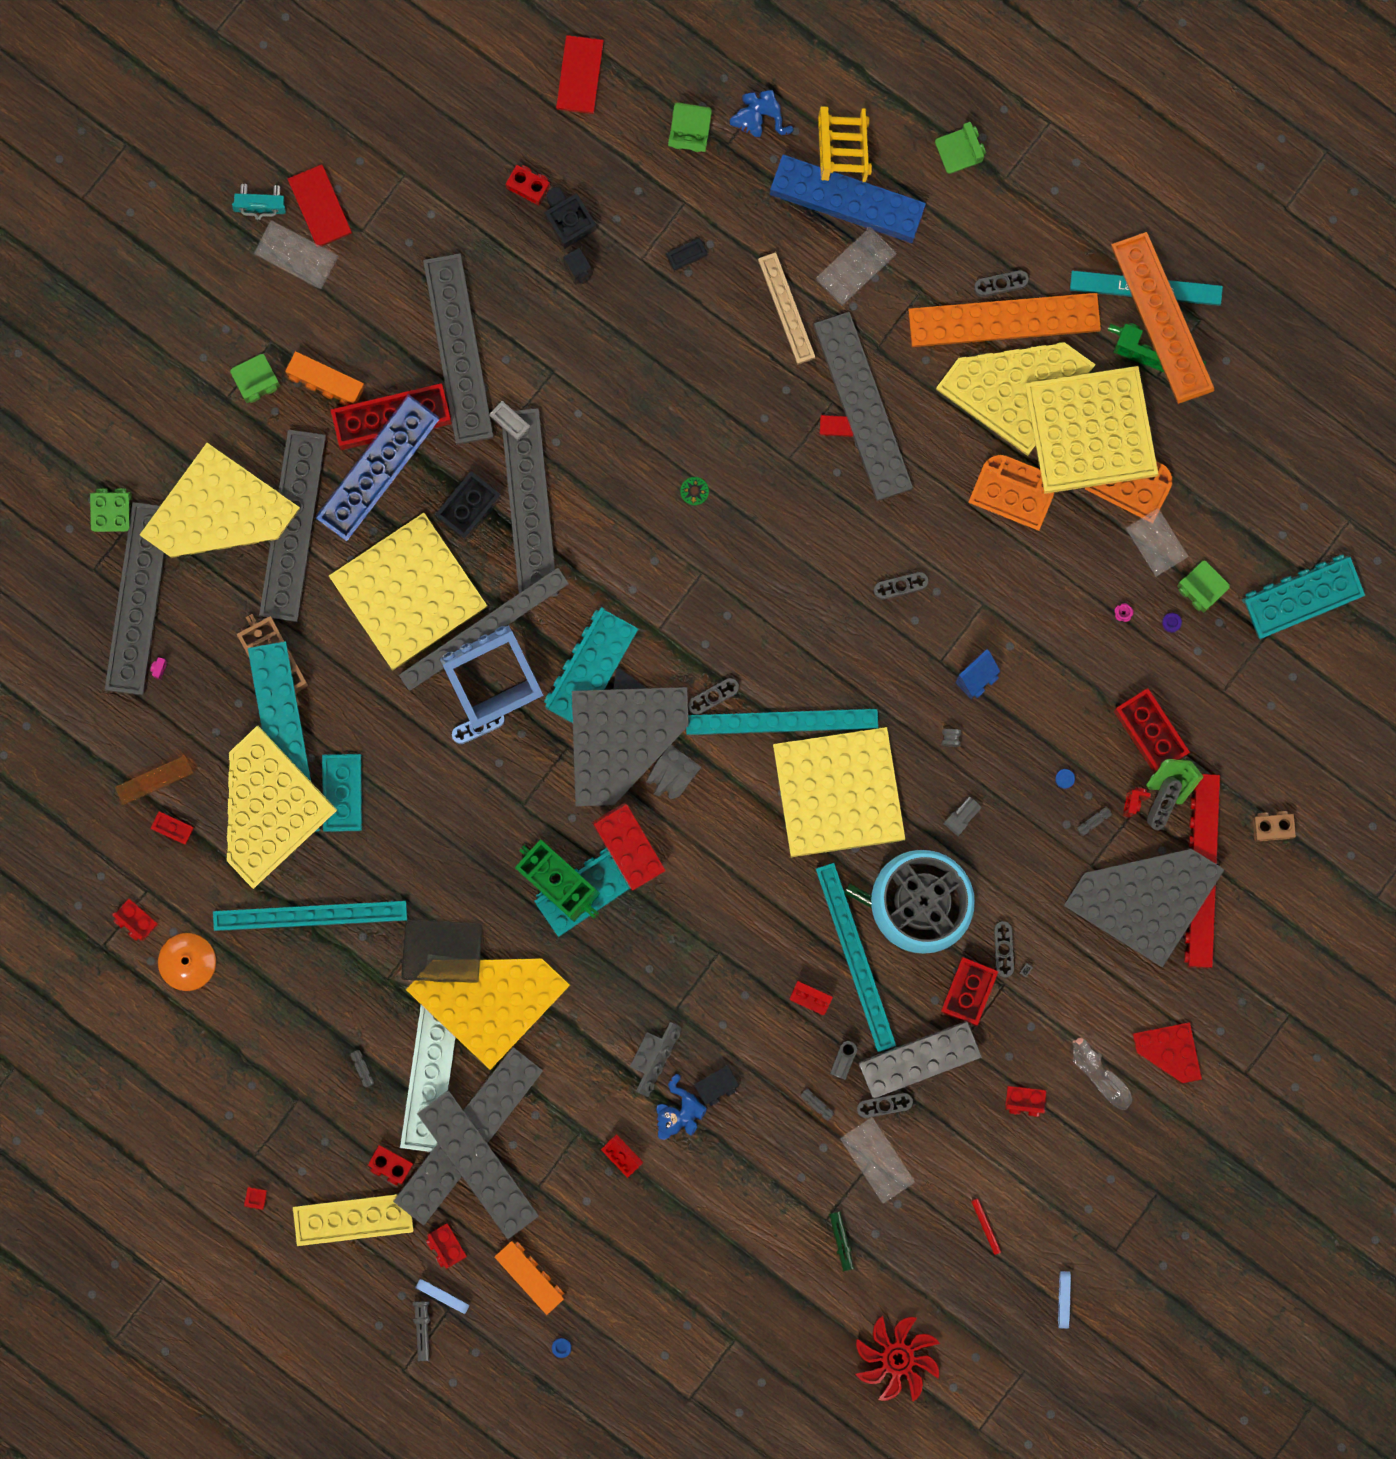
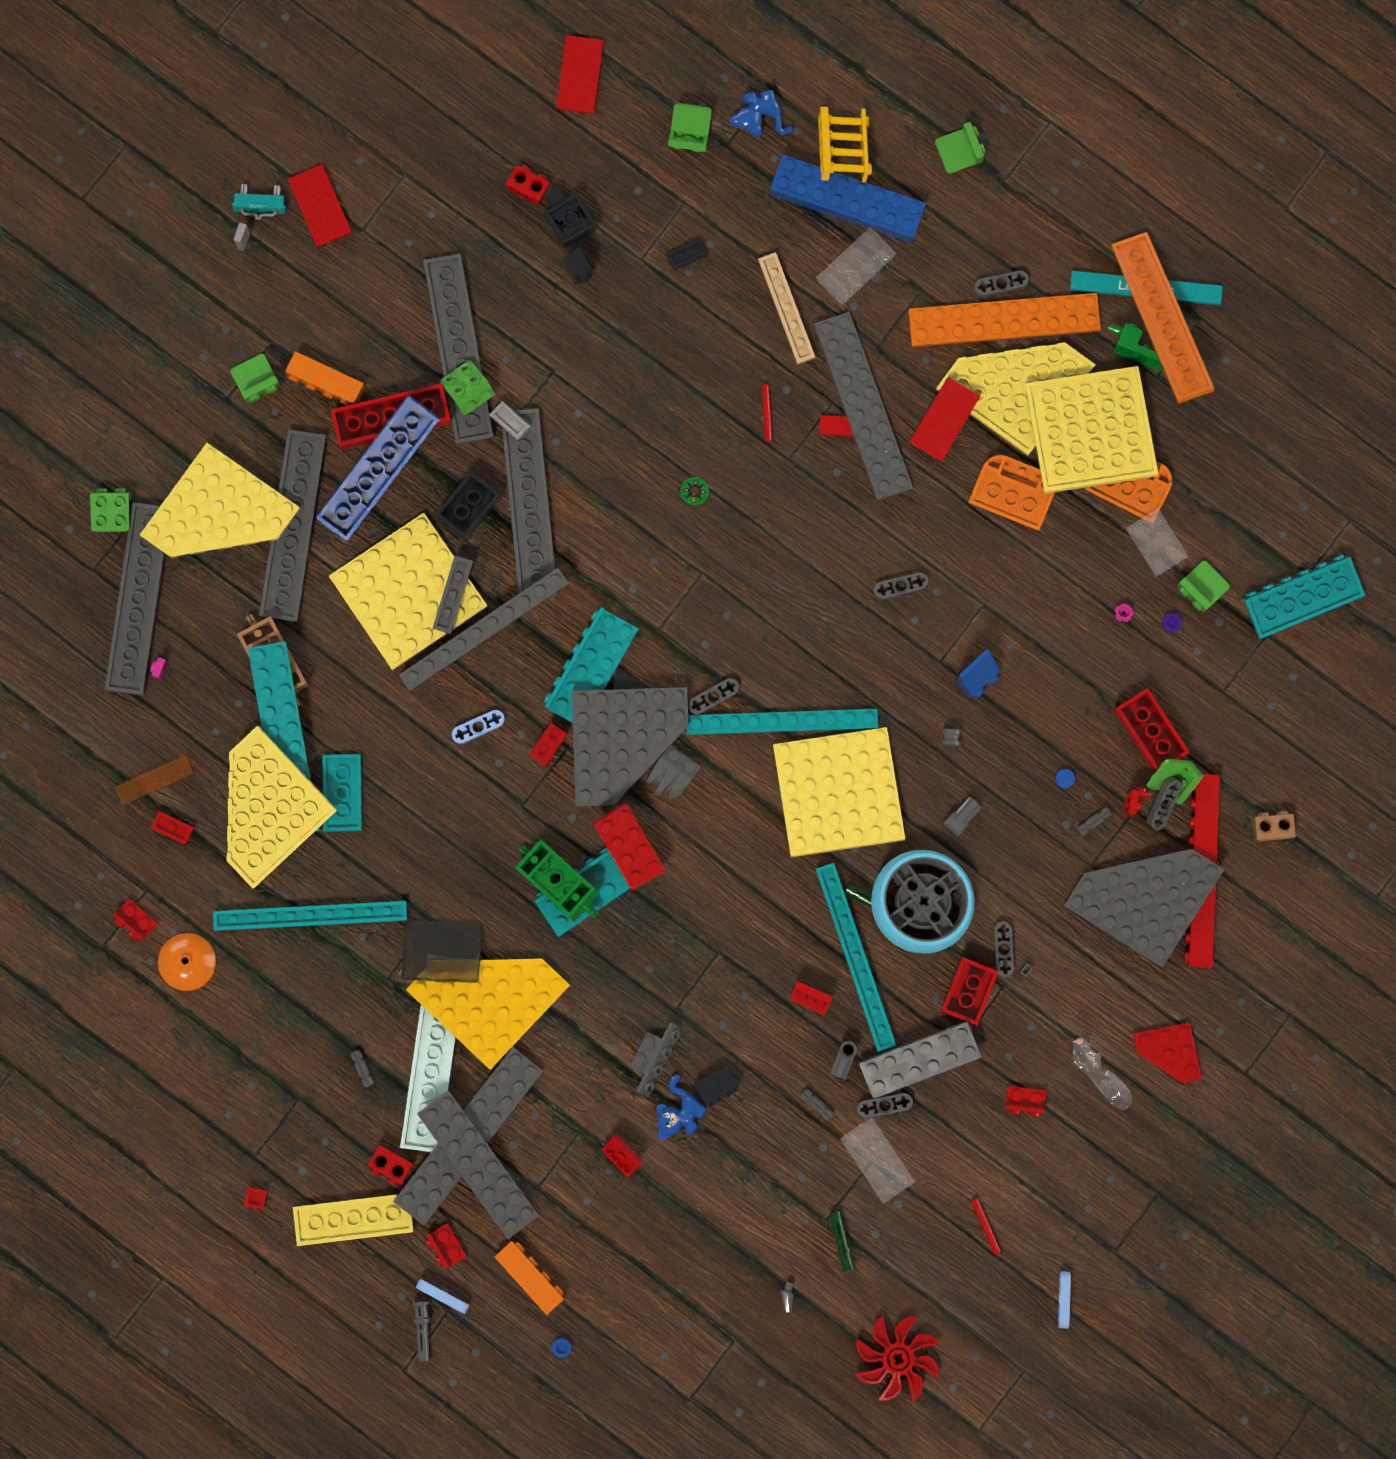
clear plate [254,220,338,289] -> none
medium blue windscreen [440,625,543,729] -> none
none -> light grey tile [233,223,250,251]
none -> dark grey plate [433,556,473,634]
none -> bright green bracket [440,360,495,416]
none -> red brick [530,723,567,768]
none -> red piece [761,384,773,442]
none -> dark grey bar [780,1281,794,1314]
none -> red tile [909,377,981,462]

